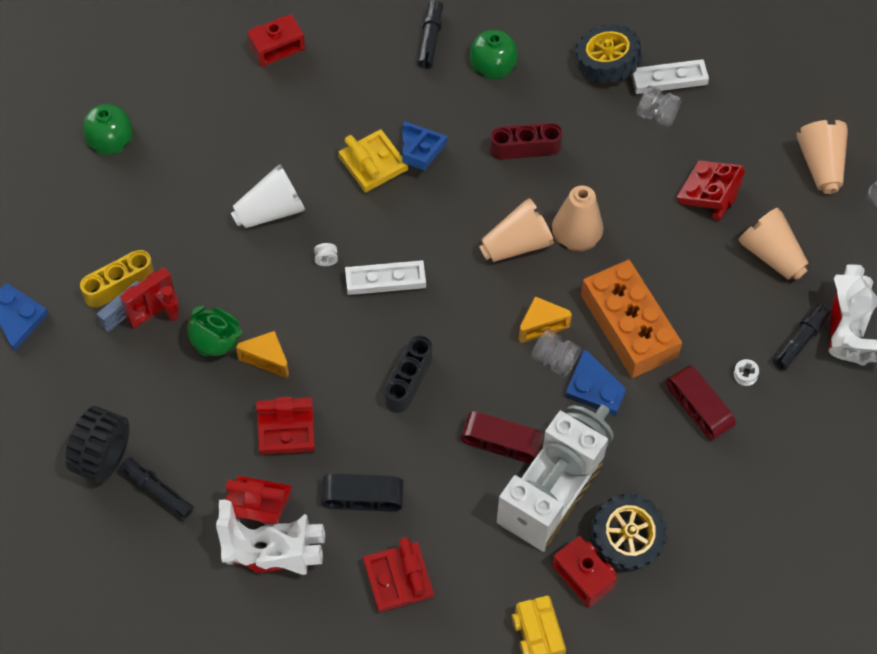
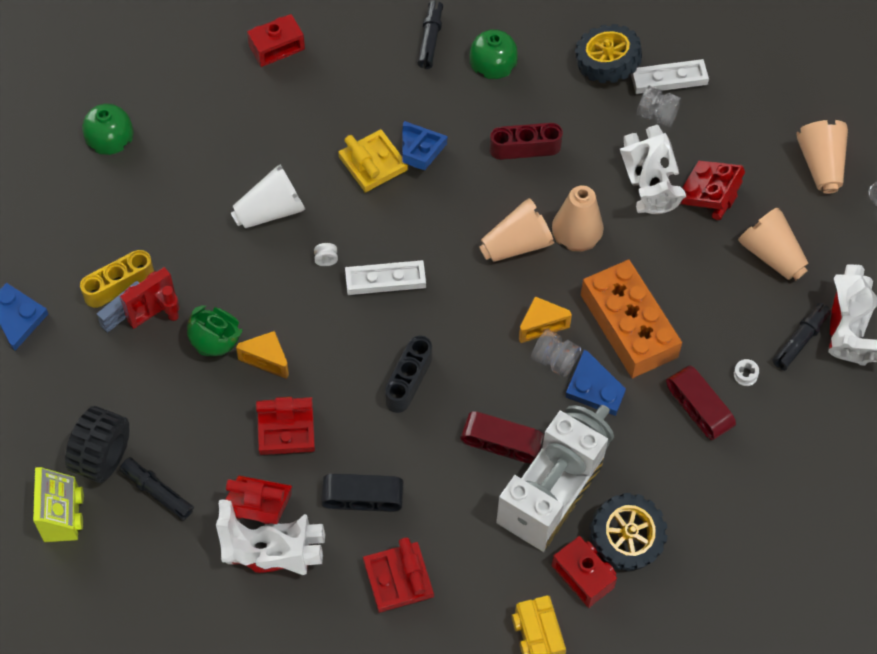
none -> neon yellow slope [33,467,84,542]
none -> white hips [620,125,686,214]

